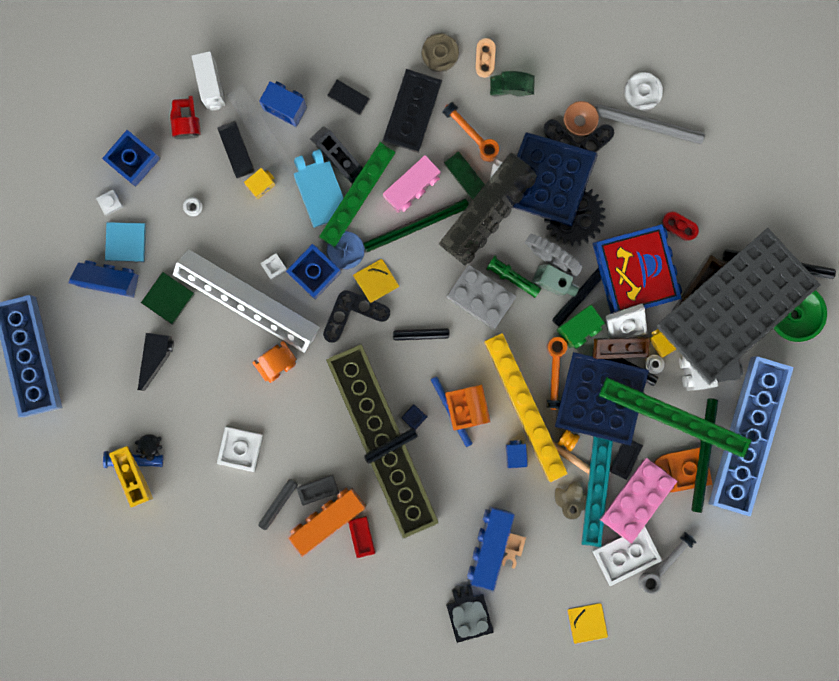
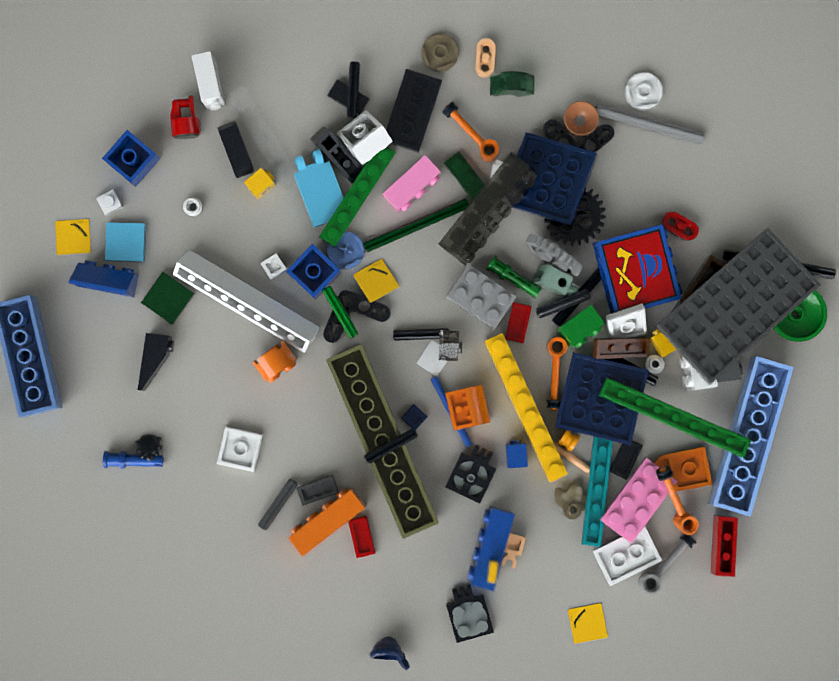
yellow slope [109,446,153,508] -> none
blue brick [259,81,307,127] -> none
dark green axle [691,398,718,513] -> none
none -> yellow sticker [55,219,91,255]
none -> green axle [322,286,358,339]
none -> white brick [336,110,392,165]
none -> black axle [347,61,360,118]
none -> dark blue hat [369,637,410,670]
none -> white sticker [417,340,452,376]
none -> clear smoke brick [439,330,463,361]
none -> black piece [445,444,496,504]
none -> yellow tile [487,560,498,583]
none -> red tile [505,302,532,344]
none -> black axle [536,289,591,318]
none -> orange piece [656,466,699,535]
none -> red brick [710,515,738,577]

